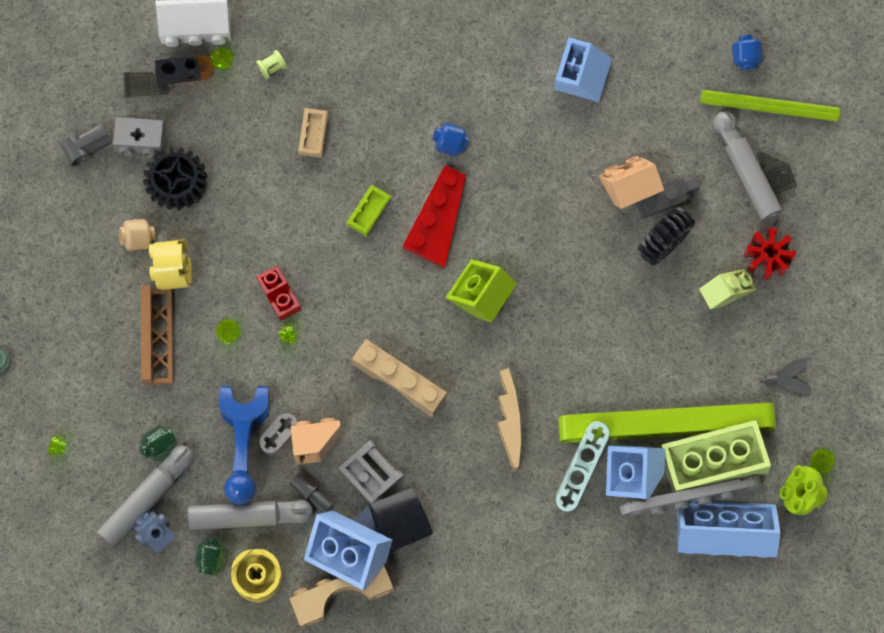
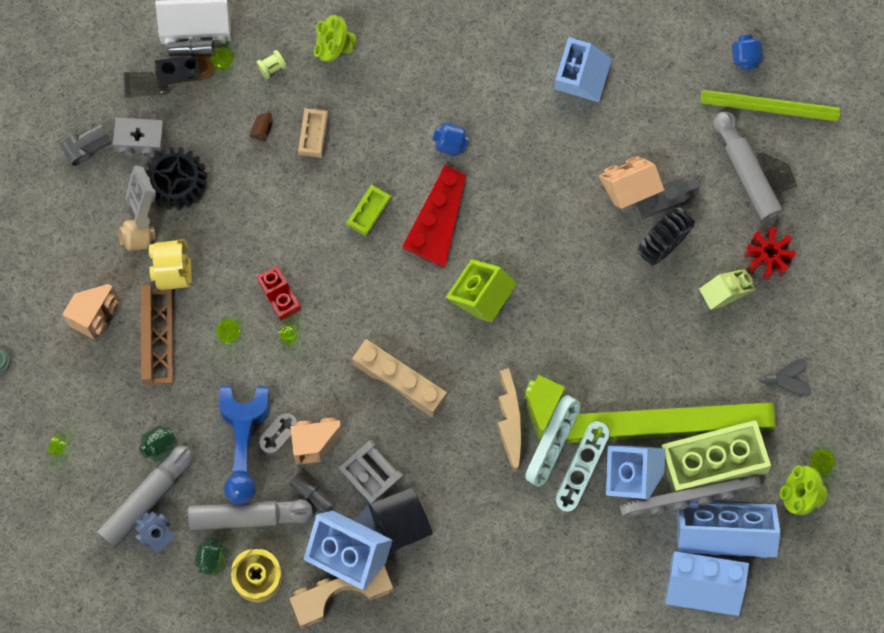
none -> light nougat slope [62,284,119,340]
none -> light grey plate [125,166,156,228]
none -> dark grey axle [167,39,215,56]
none -> reddish brown slope [249,113,273,142]
none -> lime plate [314,15,356,62]
none -> lime slope [524,375,565,440]
none -> light aqua beam [526,395,581,487]
none -> light blue slope [665,551,749,616]

